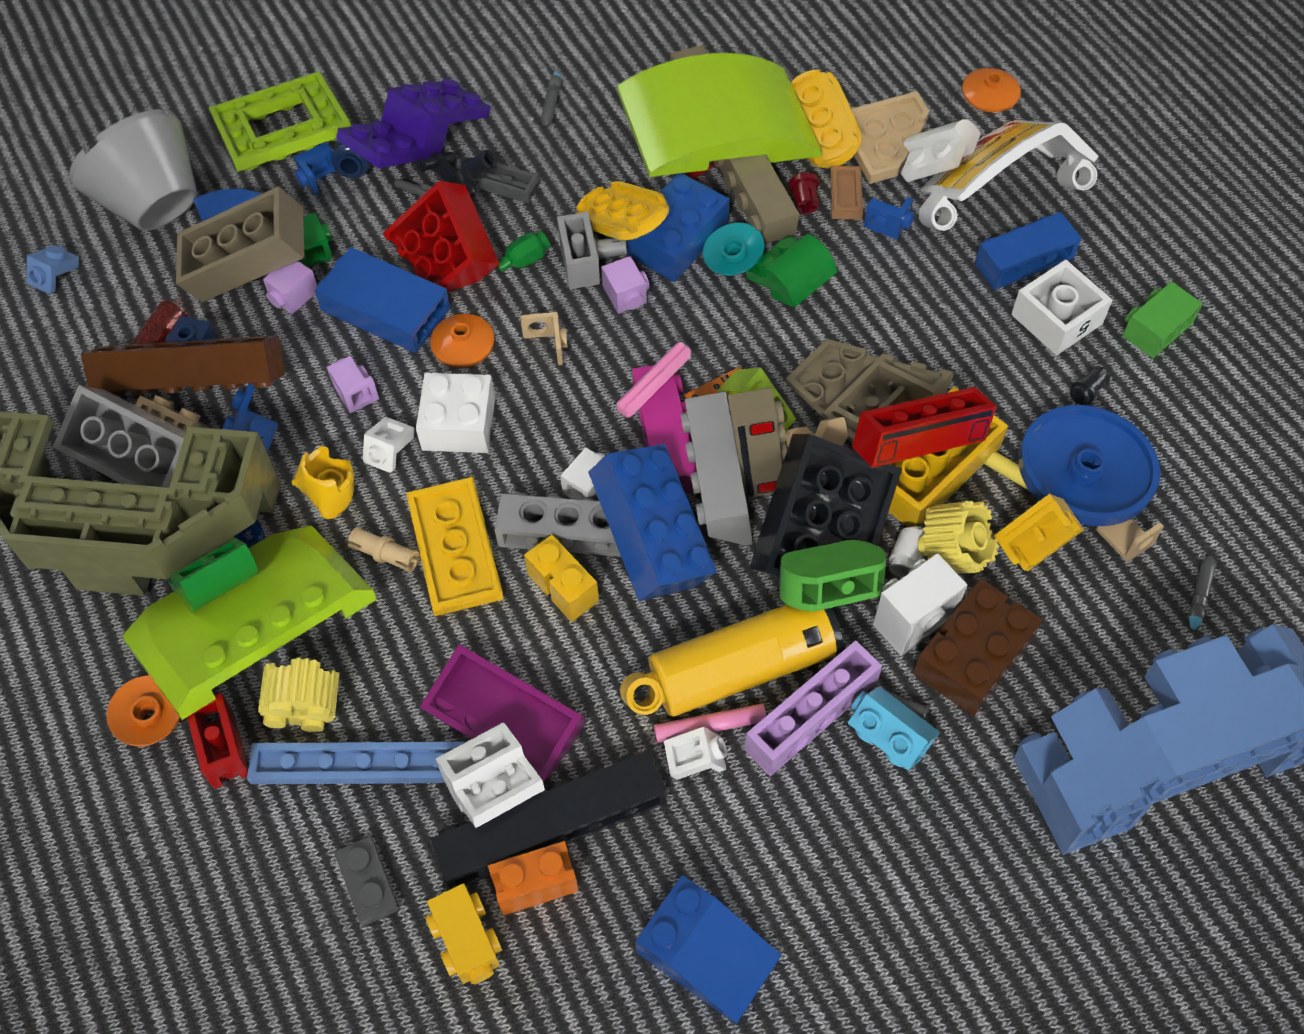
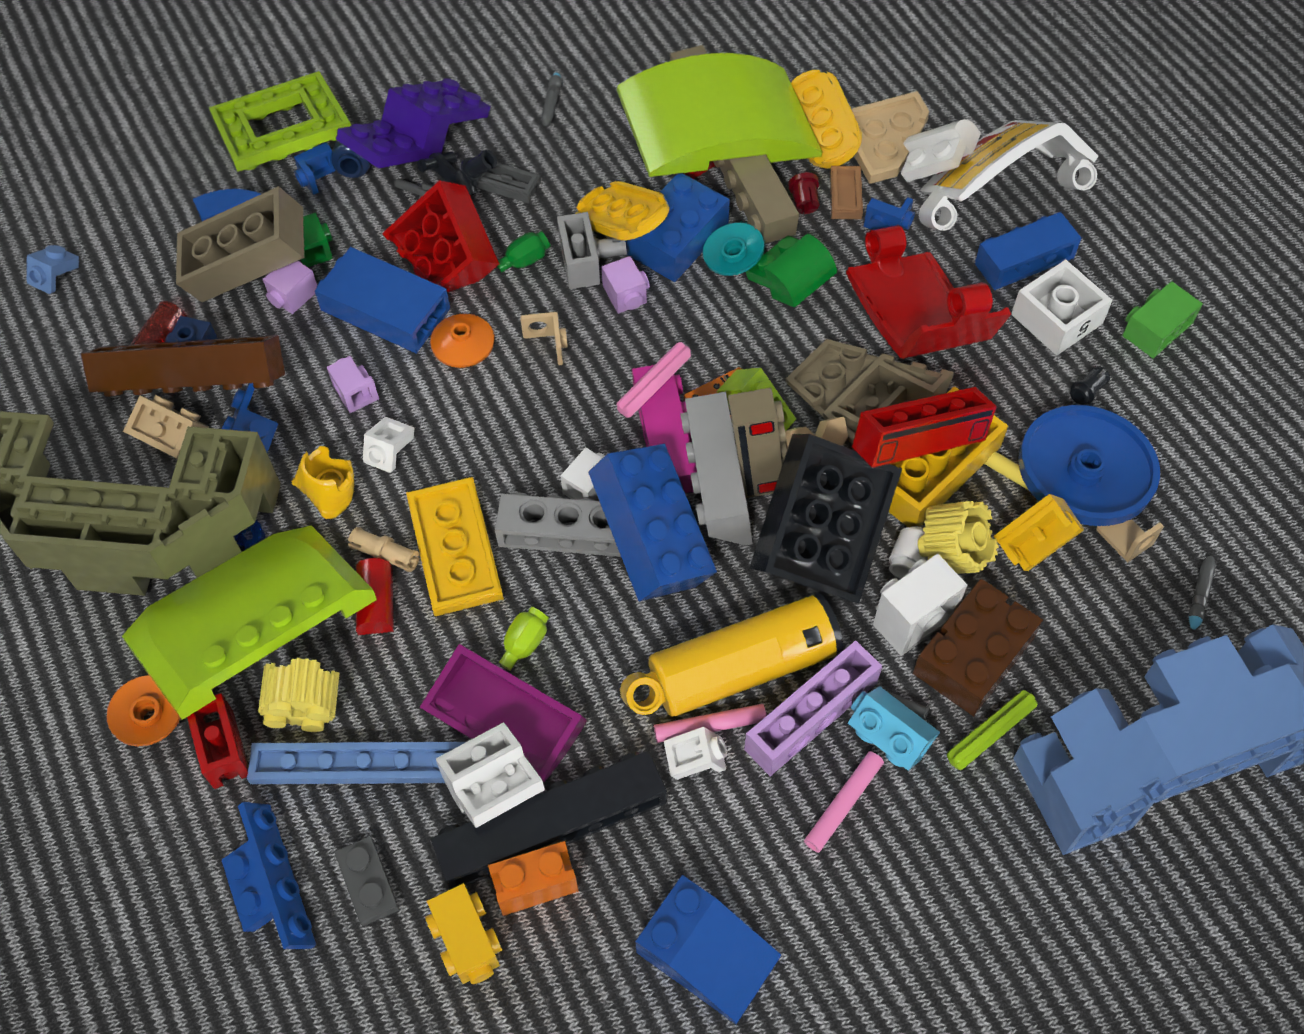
light grey brick [53,385,186,488] -> none
light grey cone [69,109,197,231] -> none
green brick [167,538,258,613] -> none
white brick [416,373,495,453] -> none
yellow piece [524,534,599,622] -> none
bright green brick [779,540,886,611] -> none
orange dish [962,68,1021,112] -> none
none -> blue bracket [222,802,316,949]
none -> red brick [356,558,394,635]
none -> lime plant [498,607,549,671]
none -> bright pink piece [804,751,884,853]
none -> red panel [846,225,1011,359]
none -> lime axle [946,690,1037,770]

